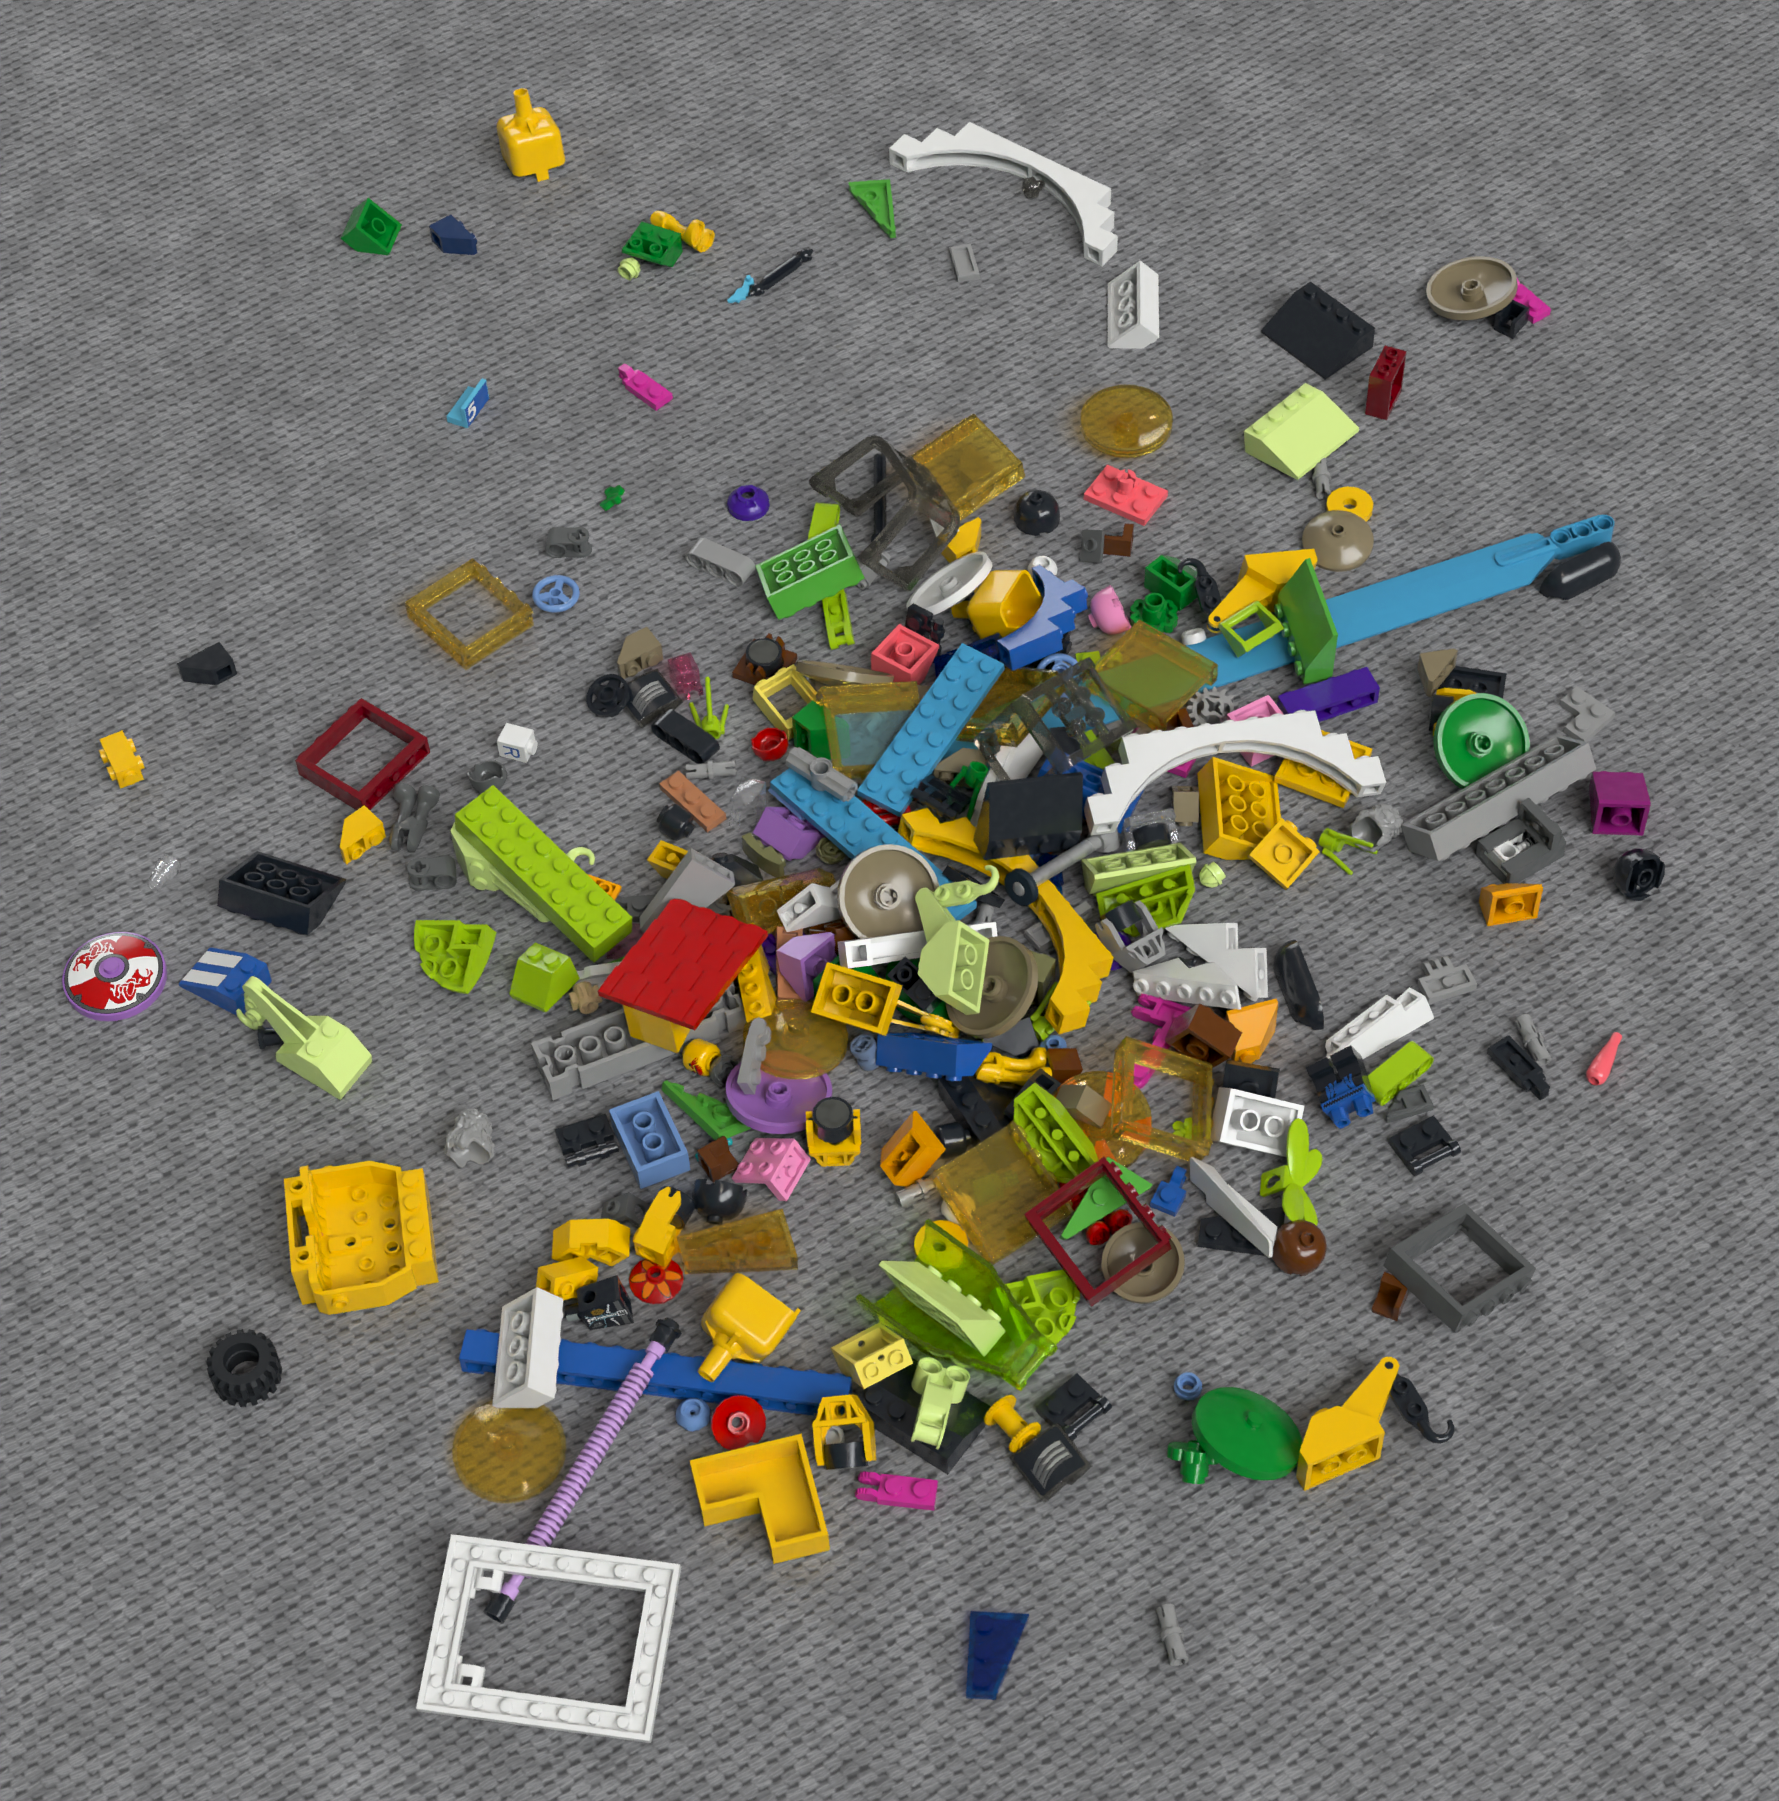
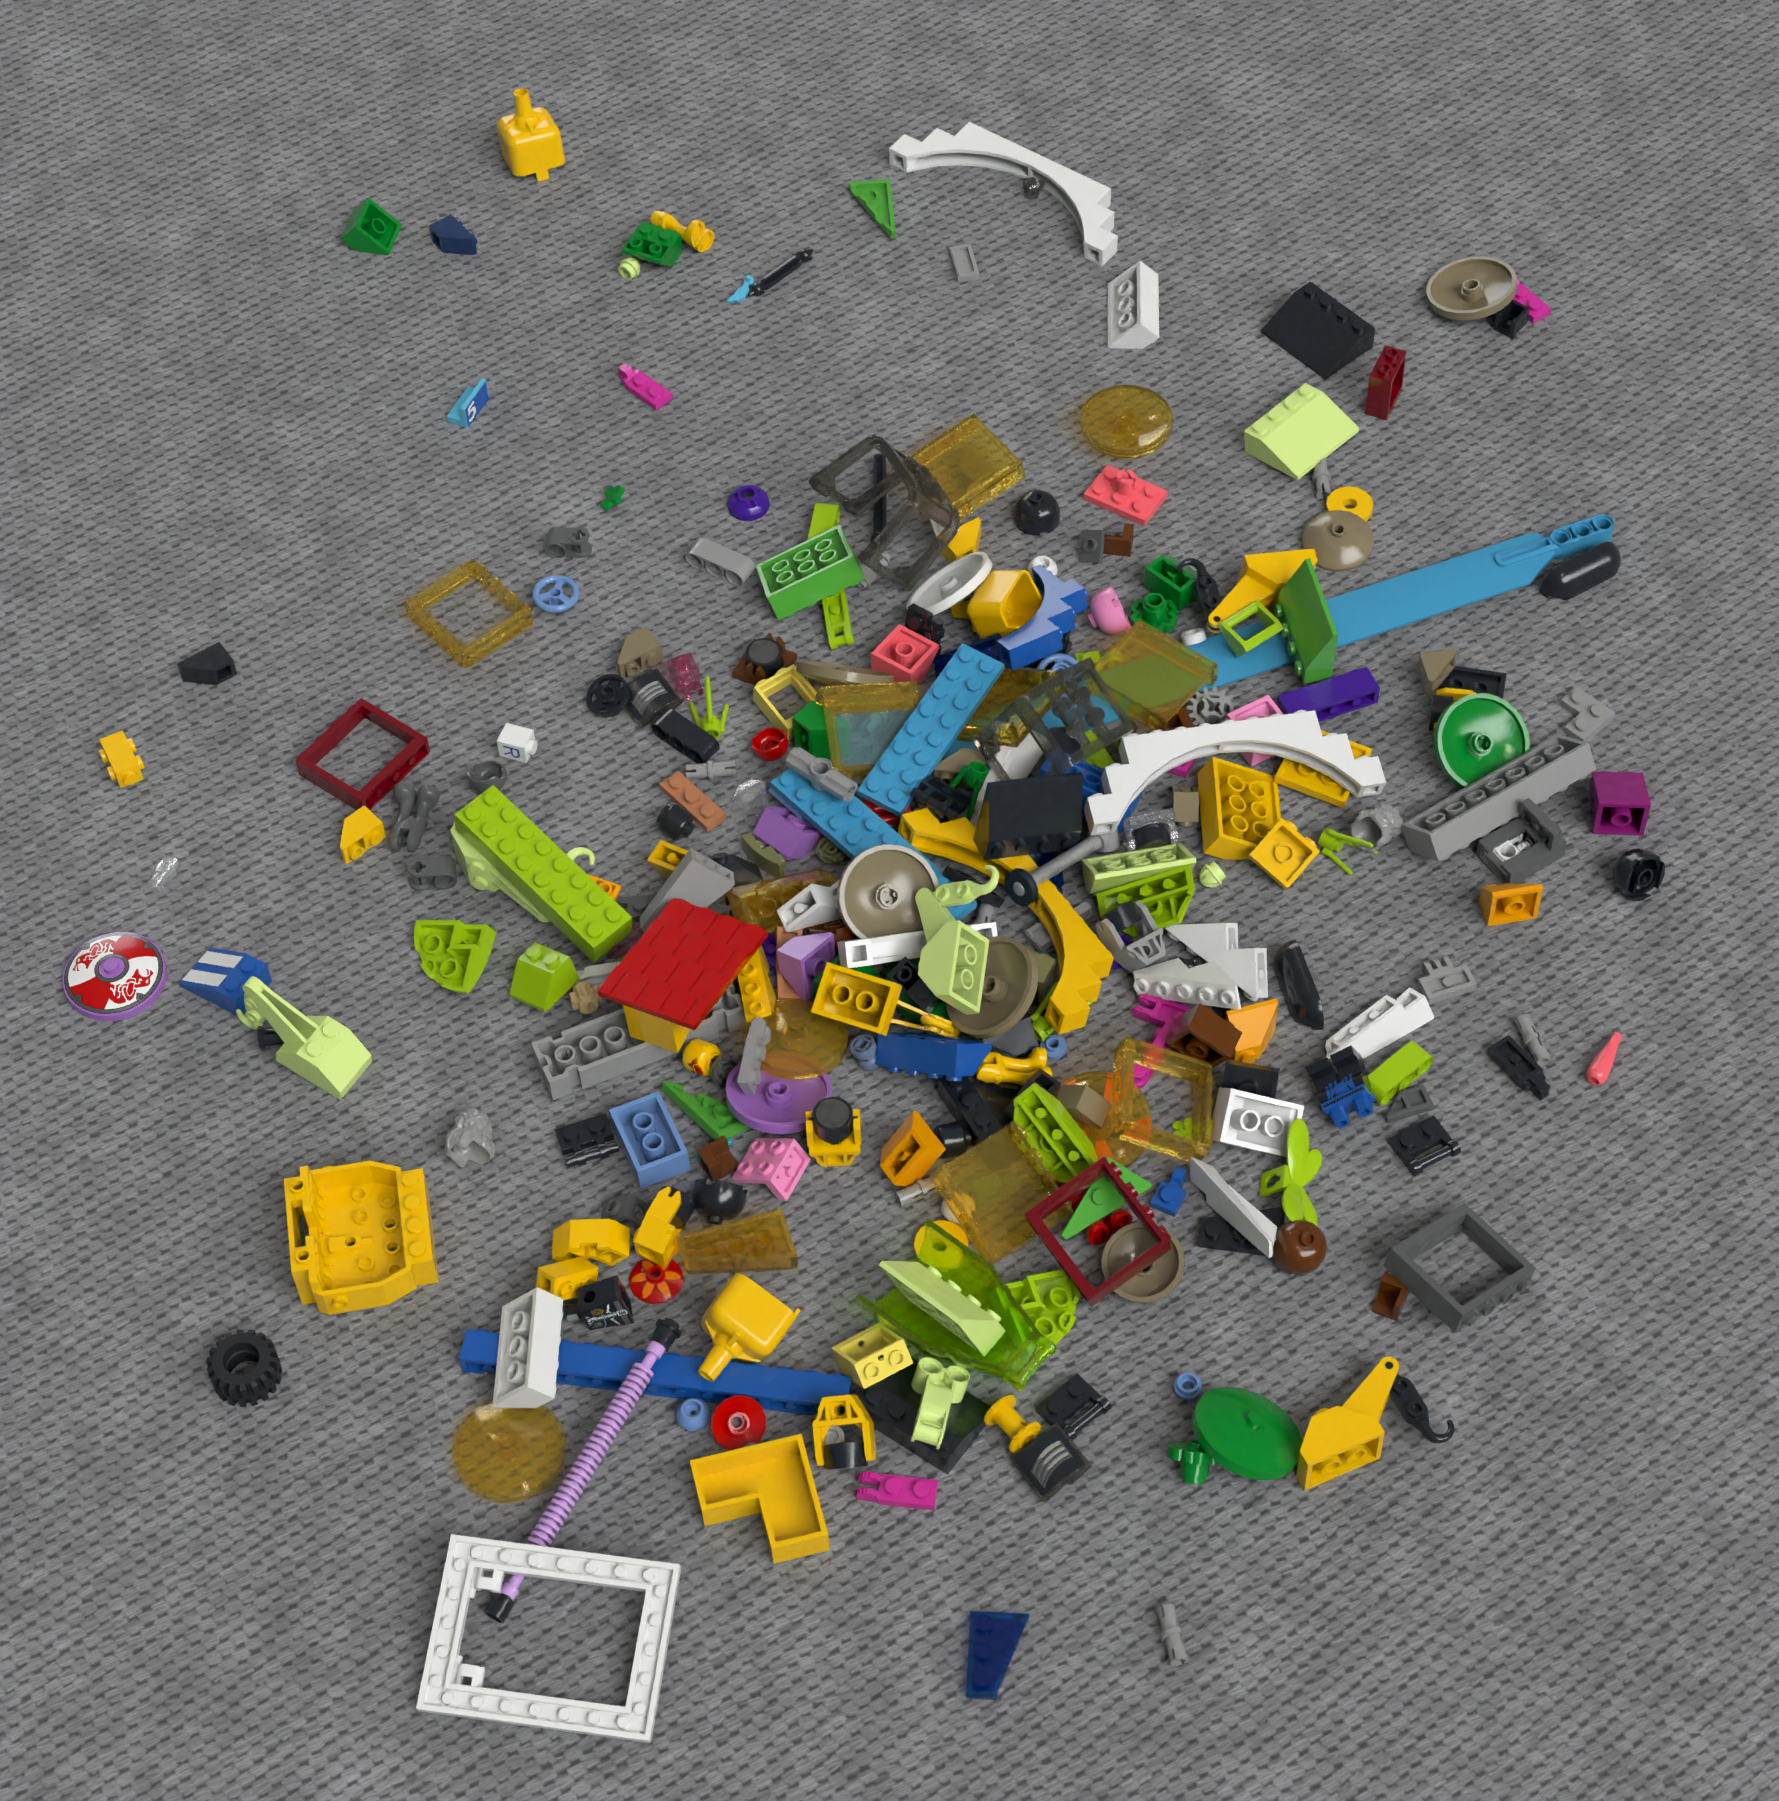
black slope [217,851,346,935] -> none
reddish brown panel [1046,1048,1083,1085] -> none

